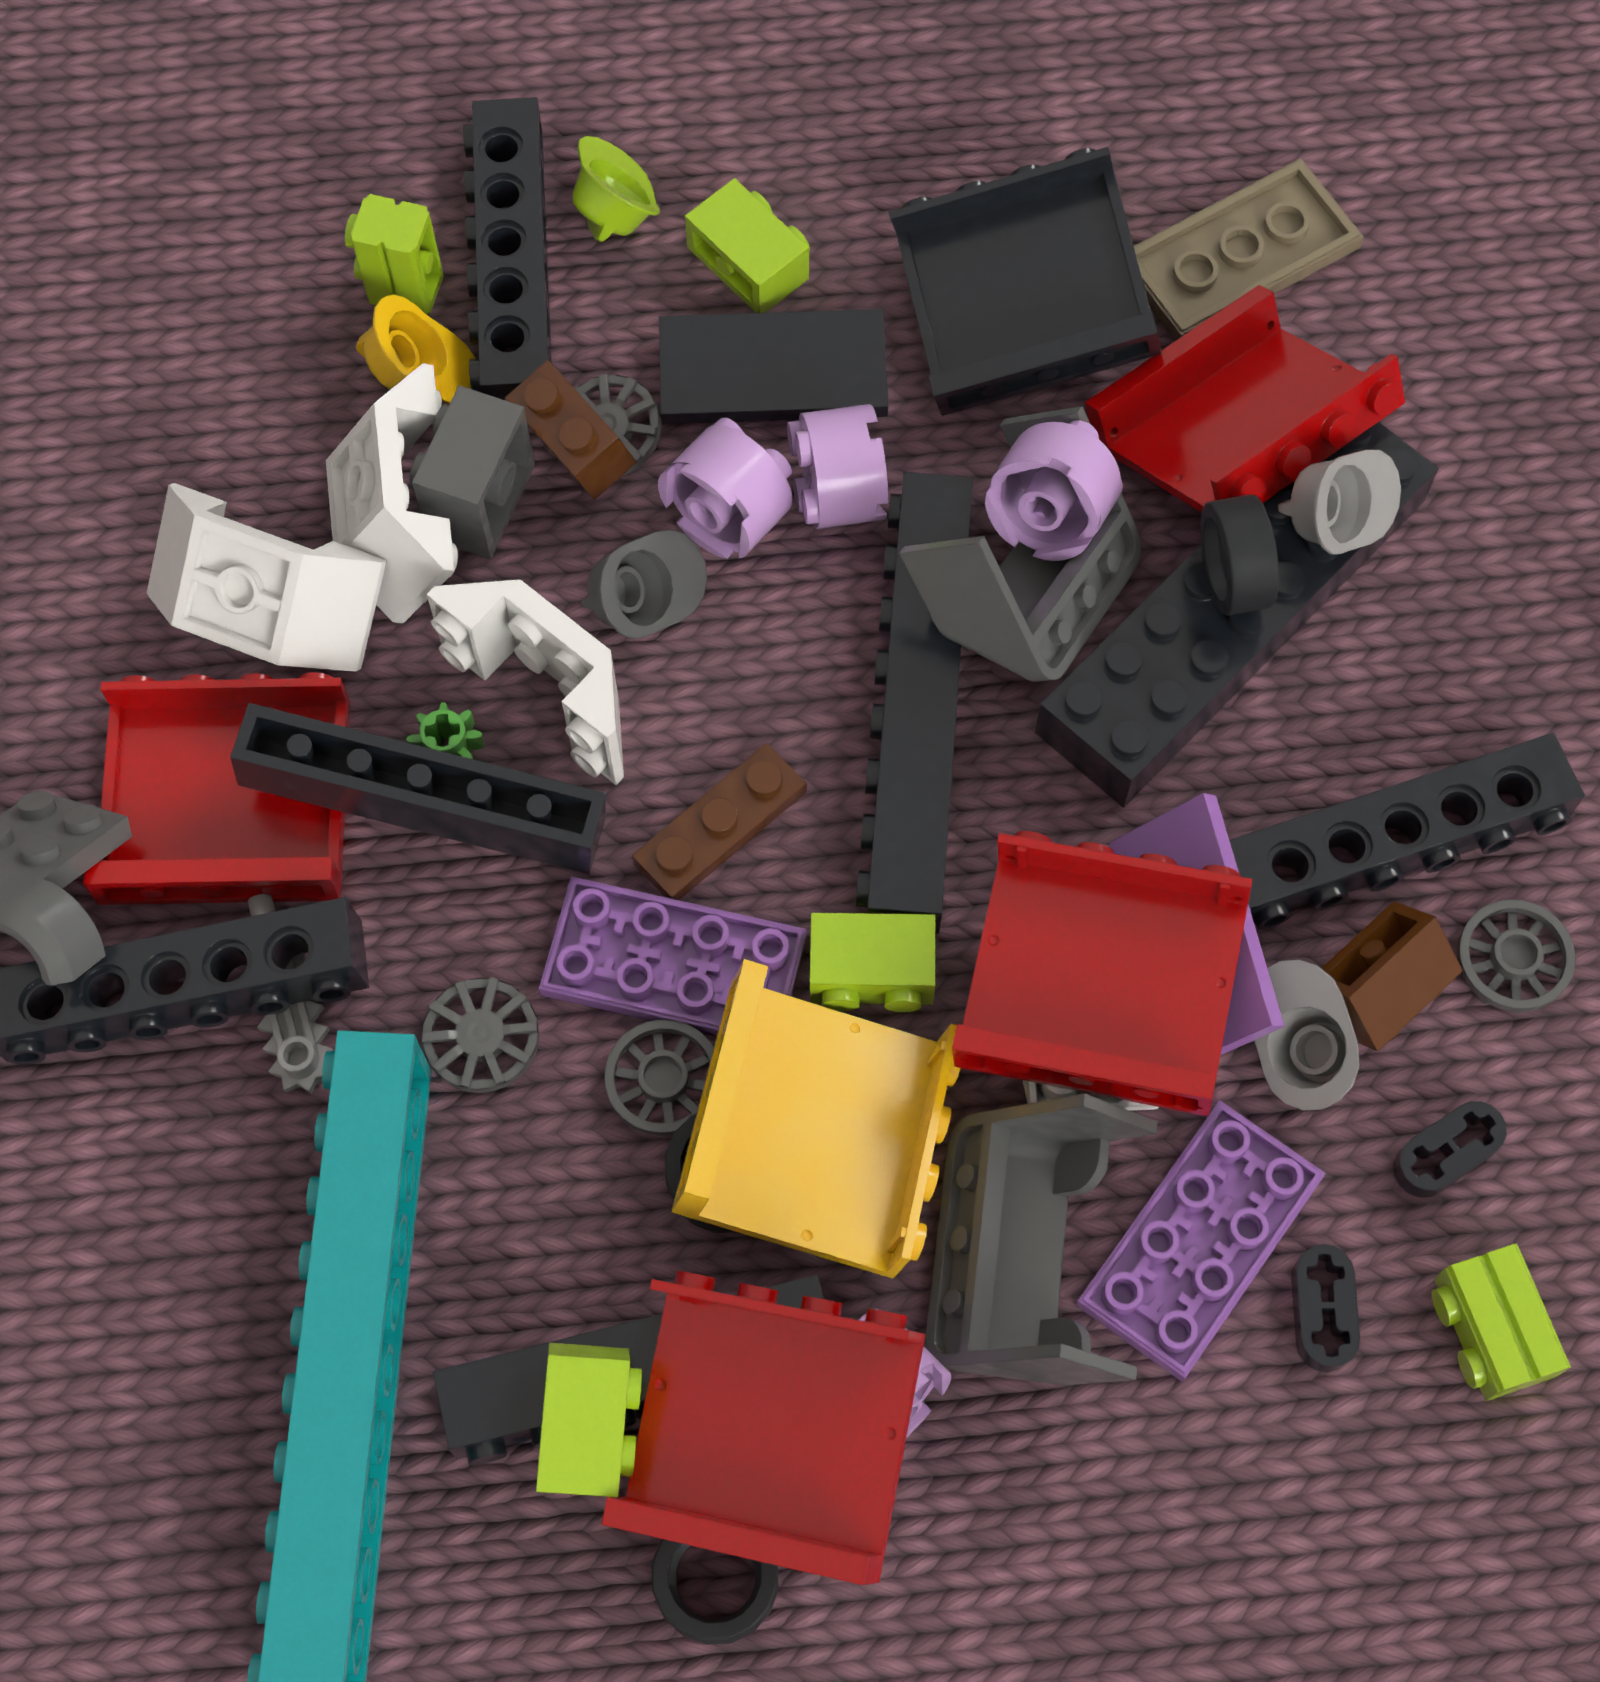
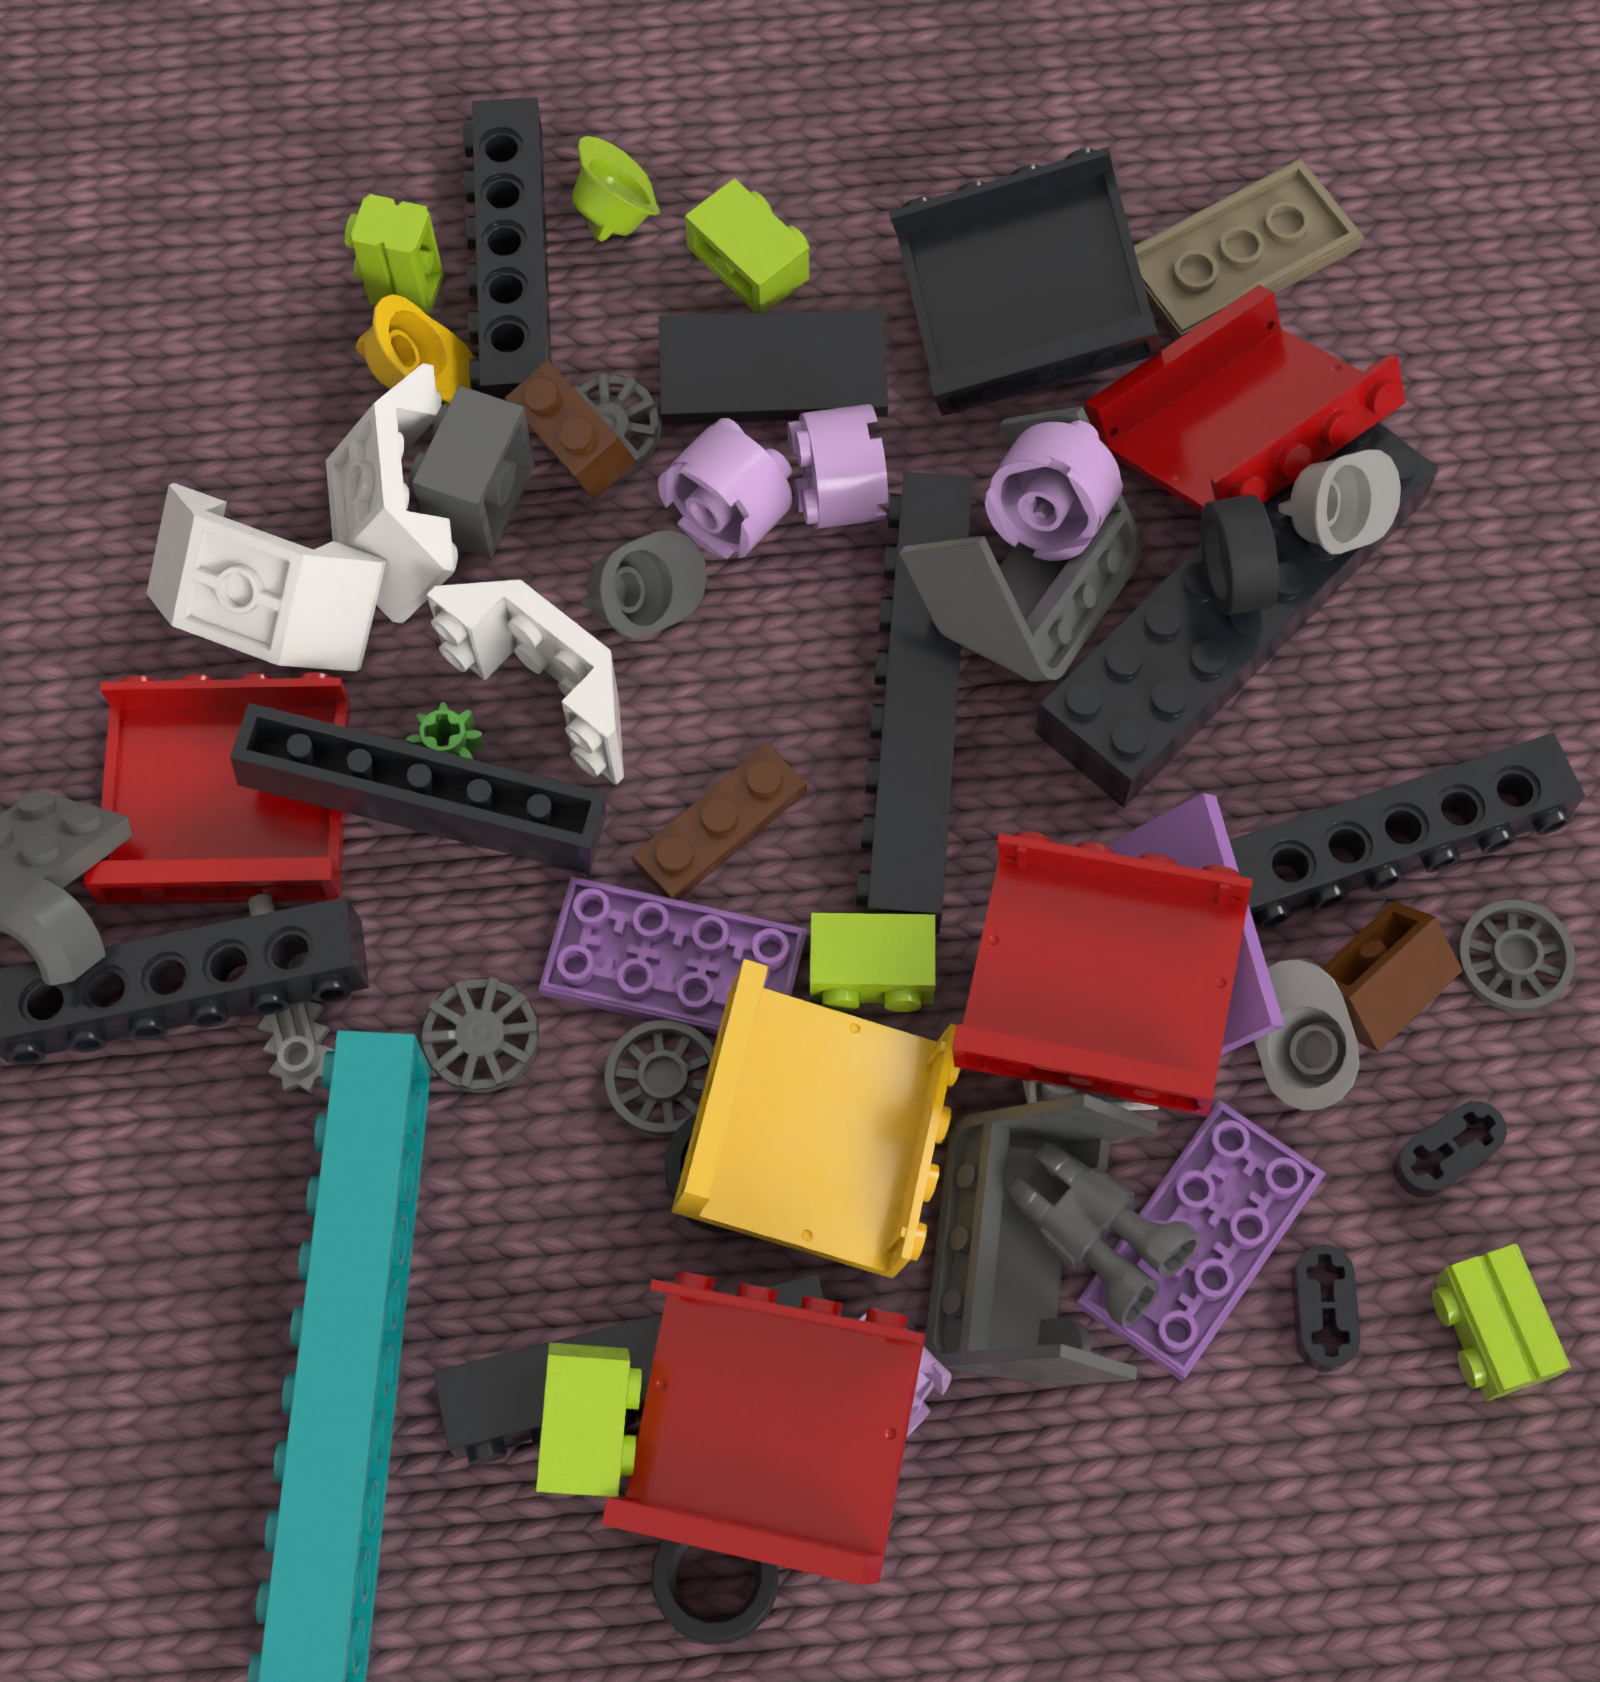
none -> dark grey piece [1006,1141,1201,1328]

